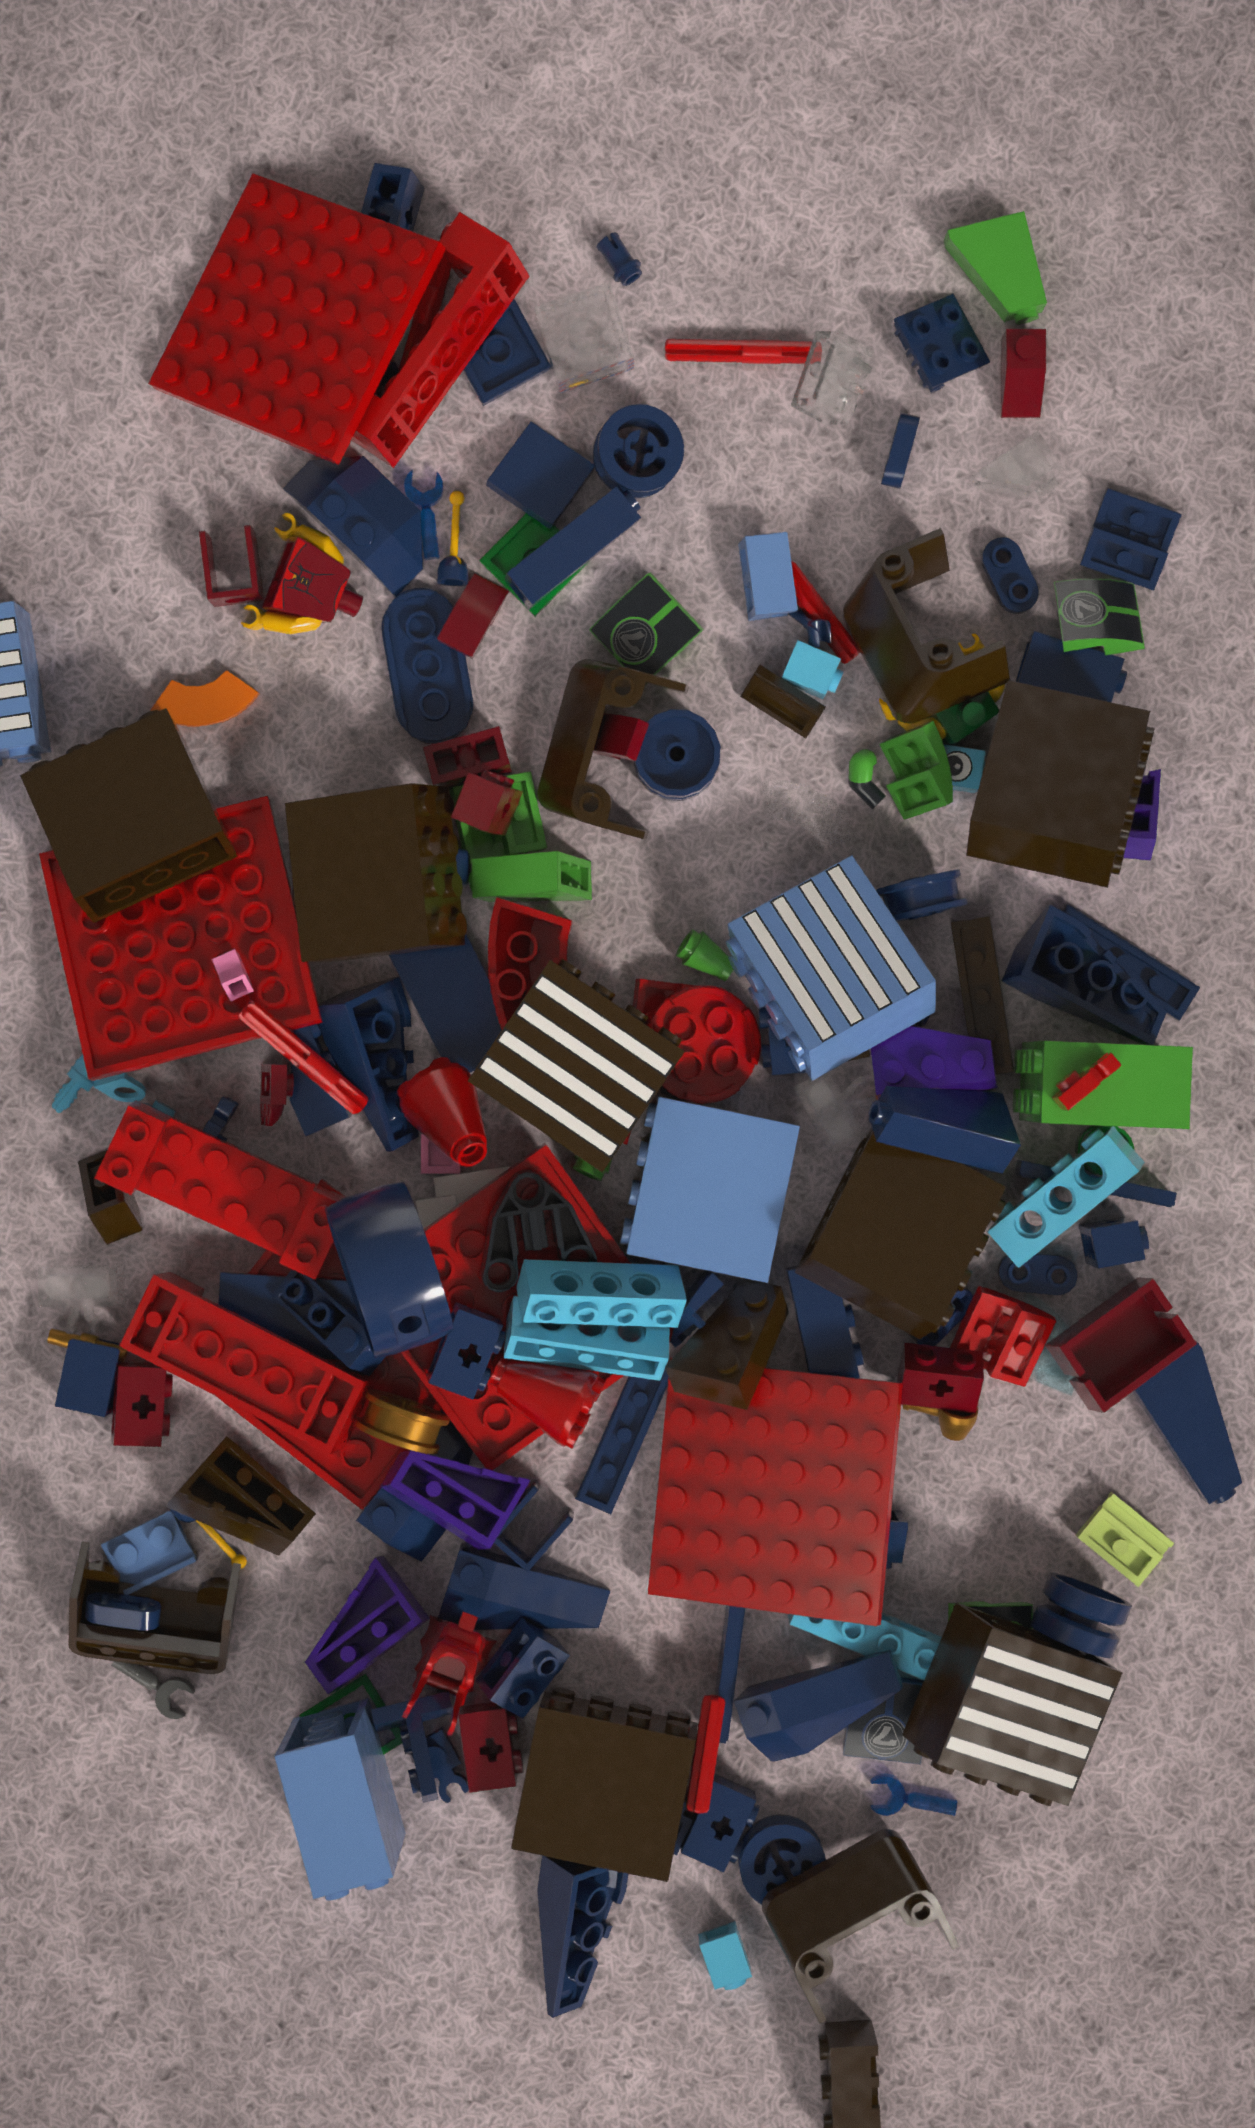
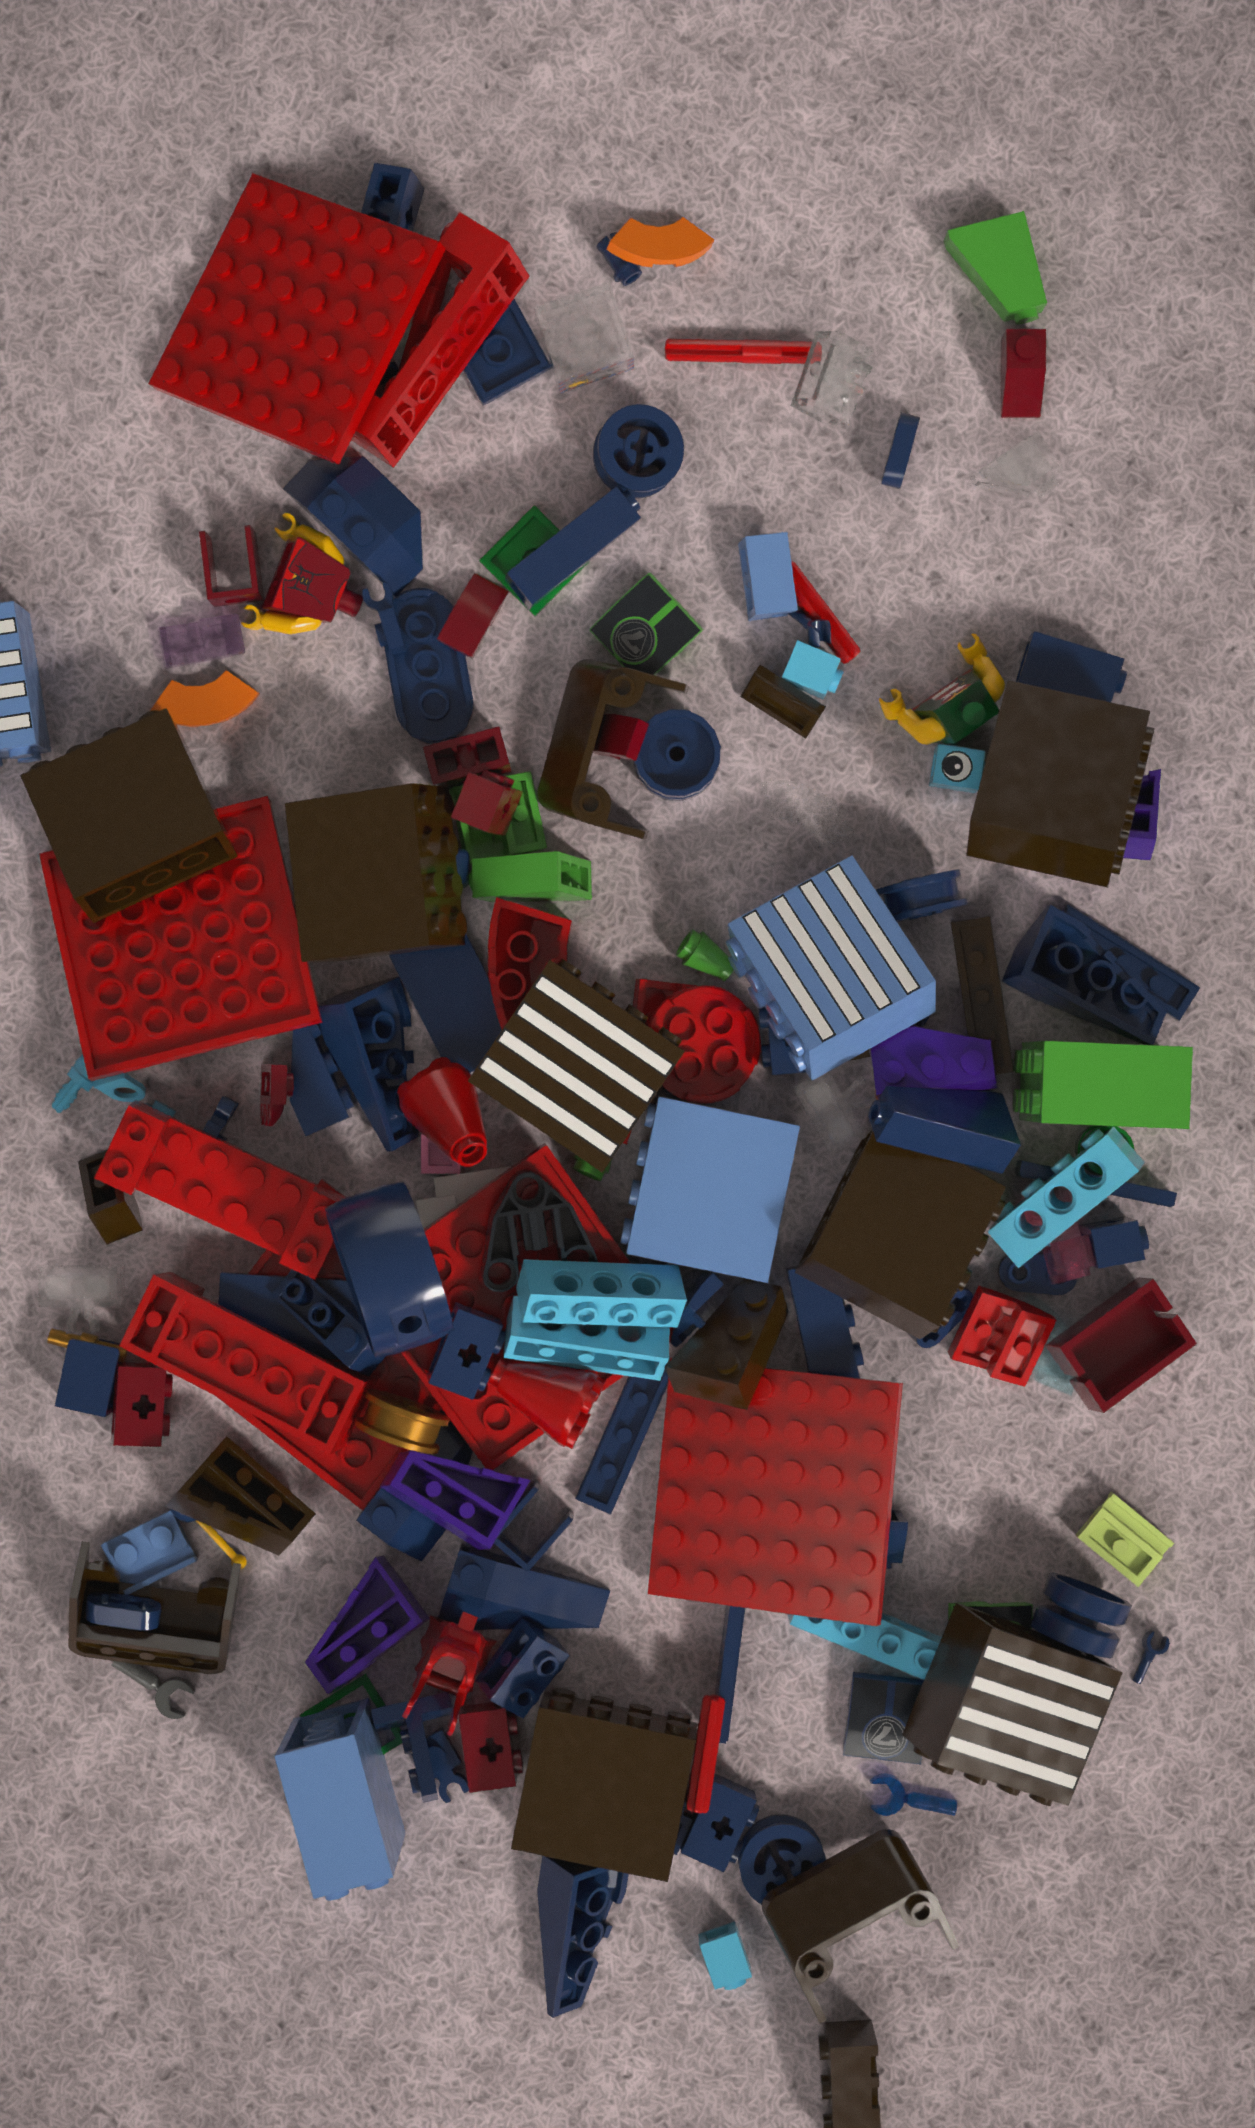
bright pink piece [212,949,253,1001] -> none
red axle [239,1000,368,1114] -> none
clear blue piece [404,470,444,560] -> none
hinge [437,491,469,587] -> none
dark blue tile [486,422,595,530] -> none
dark blue wedge [734,1650,903,1762] -> none
dark brown windscreen [843,528,1010,723] -> none
arm [848,749,886,810] -> none
bright green slope [879,721,953,820] -> none
dark blue hinge [894,294,990,393] -> none
dark red brick [897,1343,984,1413] -> none
pearl gold bar [903,1405,978,1441] -> none
dark blue plate [981,537,1039,614] -> none
red plate [1052,1052,1122,1111] -> none
black slope [1054,579,1145,656] -> none
dark blue slope [1080,487,1182,591] -> none
dark blue slope [1133,1341,1242,1505] -> none
none -> clear purple slope [158,614,245,669]
none -> dark blue plate [362,582,407,655]
none -> orange tile [606,217,714,268]
none -> clear pink brick [1043,1235,1096,1285]
none -> dark blue hand [1132,1631,1170,1684]

